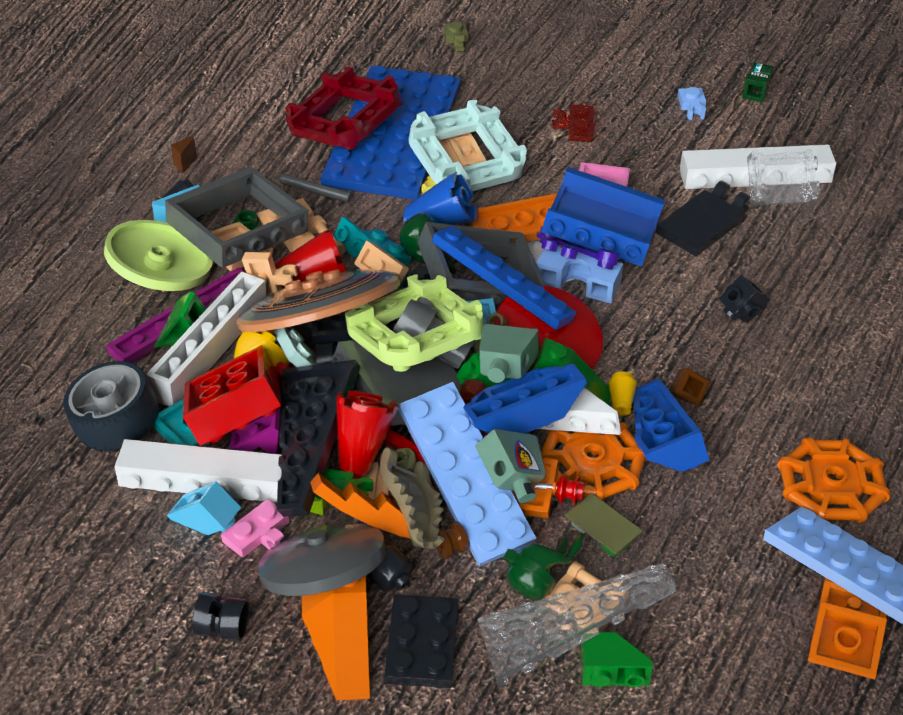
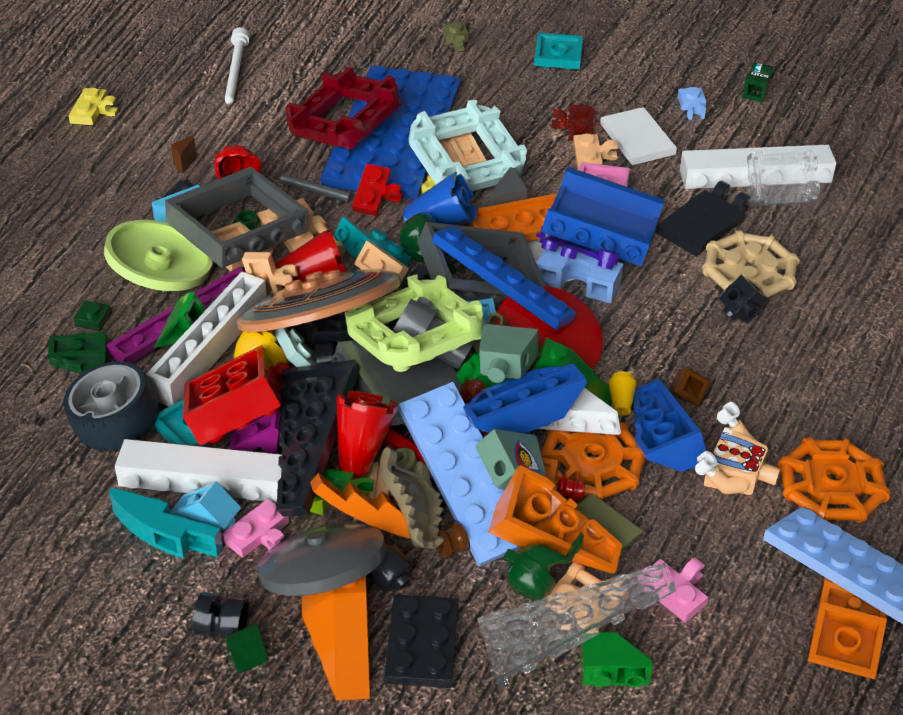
none -> dark green wing [48,332,107,374]
none -> light yellow plate [68,88,118,125]
none -> dark green plate [73,300,112,331]
none -> teal slope [109,487,223,559]
none -> red hair [214,144,262,179]
none -> white piece [225,27,250,104]
none -> dark green slope [225,624,267,673]
none -> red plate [352,164,403,216]
none -> orange wedge [488,465,622,574]
none -> dark grey slope [489,167,527,206]
none -> teal plate [534,33,583,70]
none -> light nougat plate [573,134,618,170]
none -> white tile [600,107,677,165]
none -> bright pink plate [638,558,708,623]
none -> torso [695,402,781,495]
none -> tan plate [702,230,800,297]

